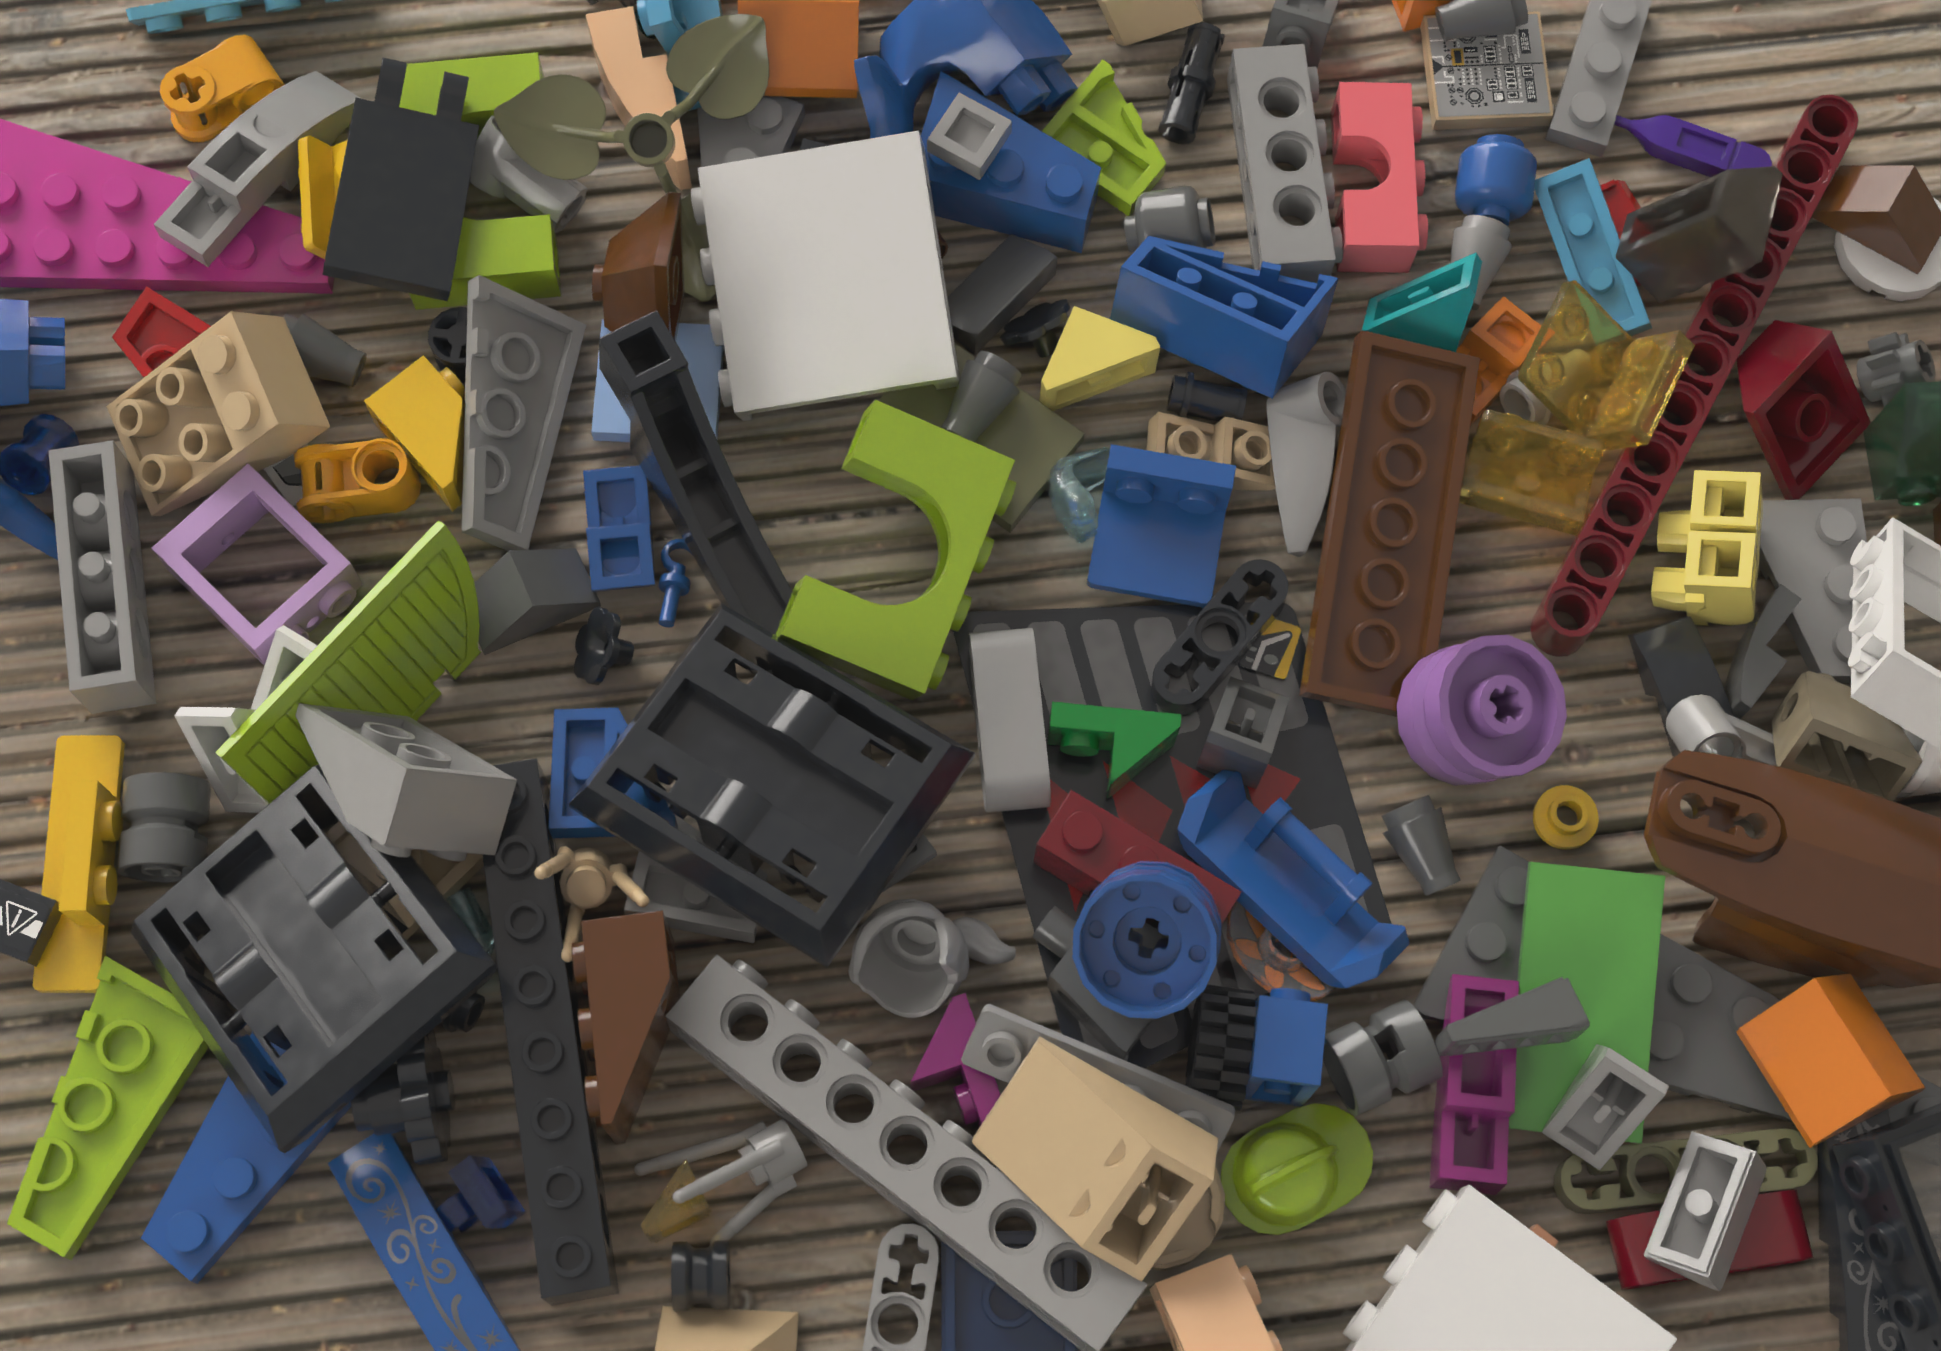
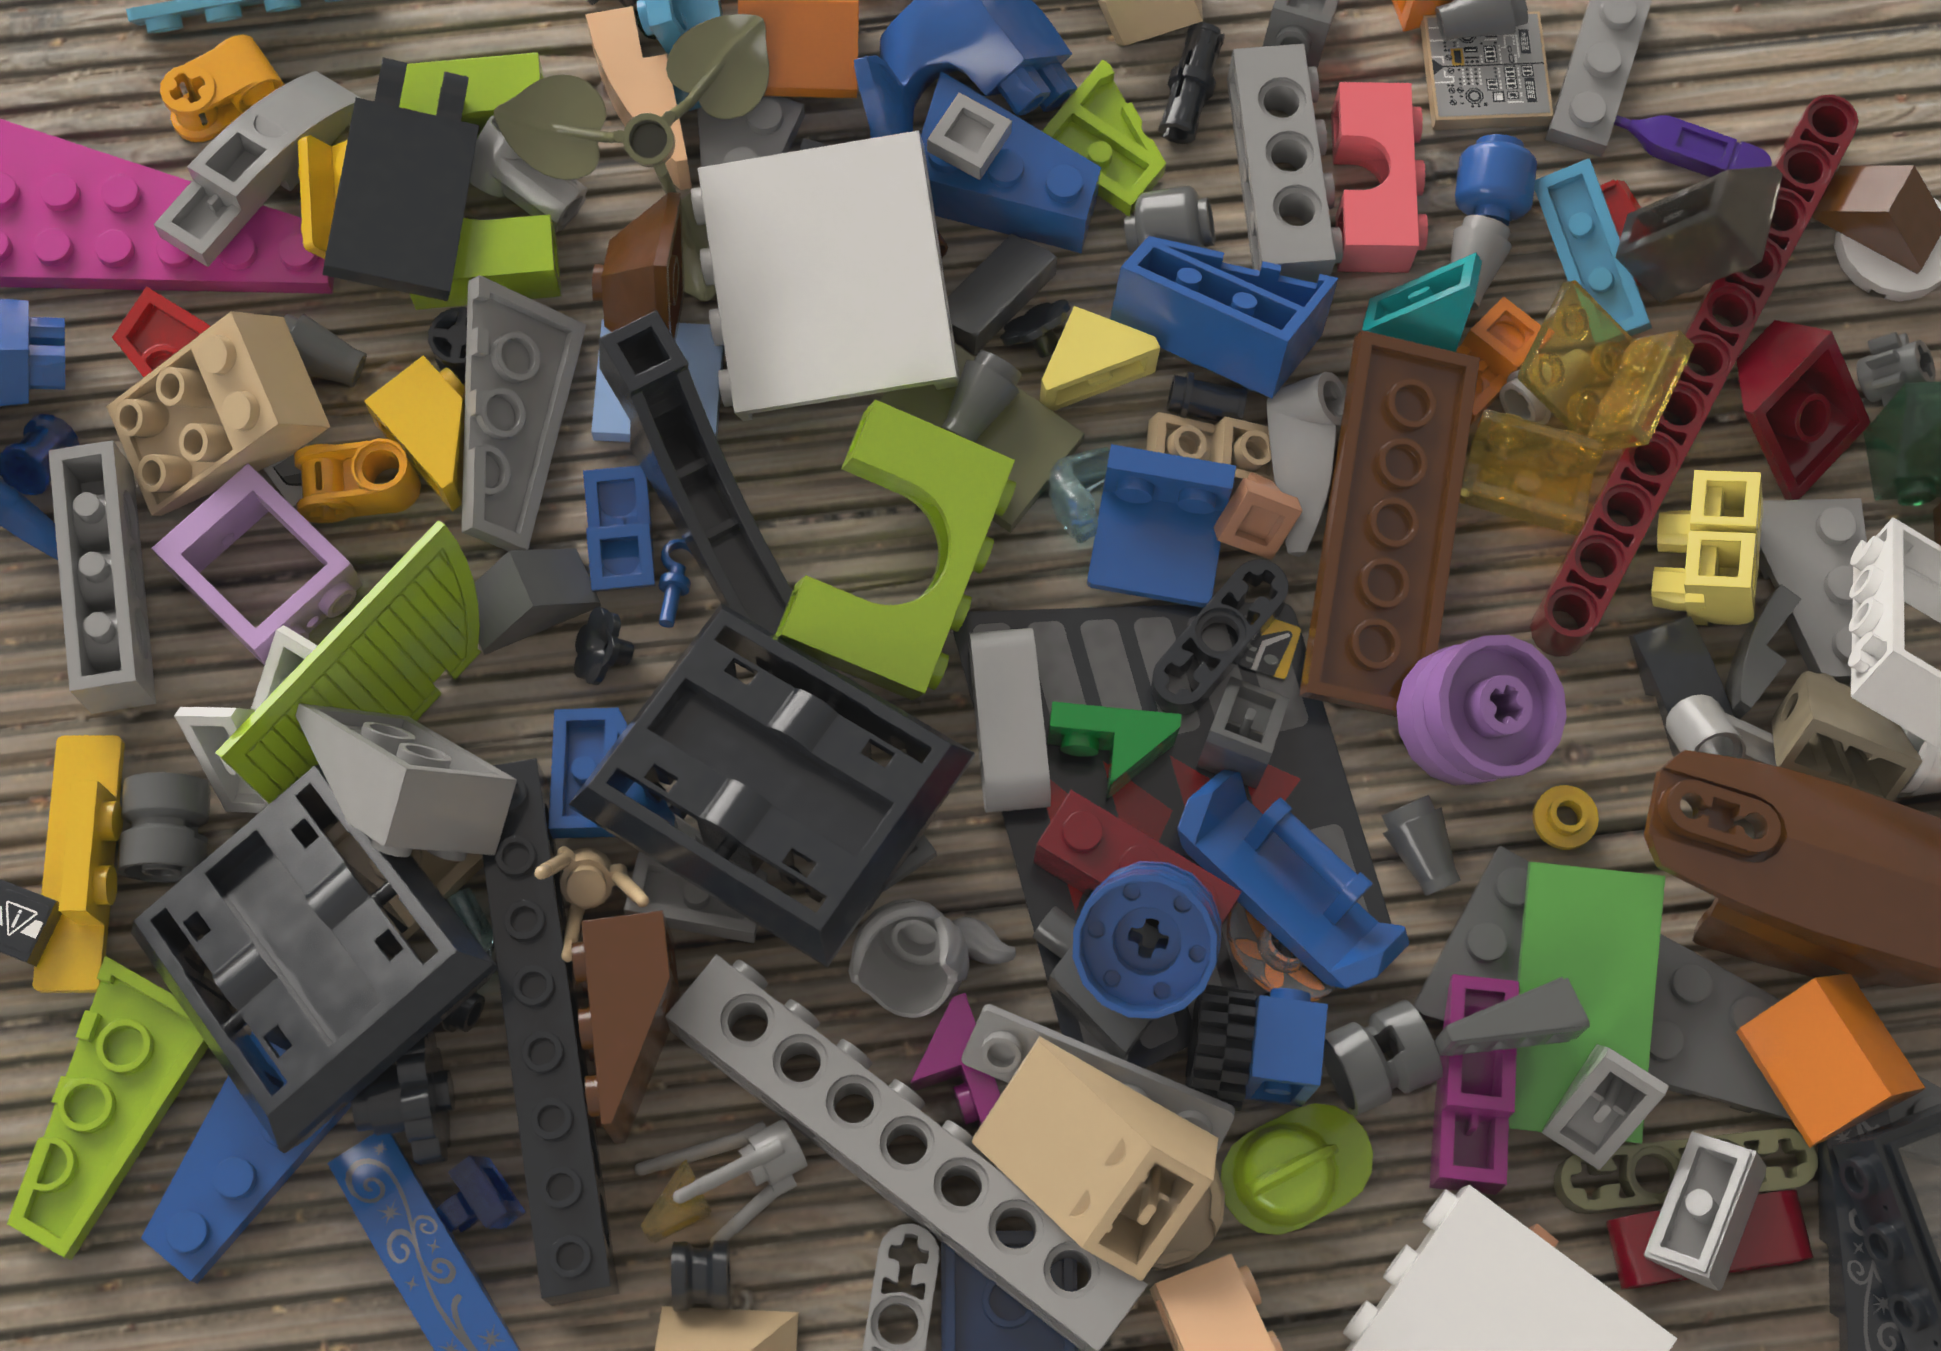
none -> nougat tile [1213,472,1302,560]

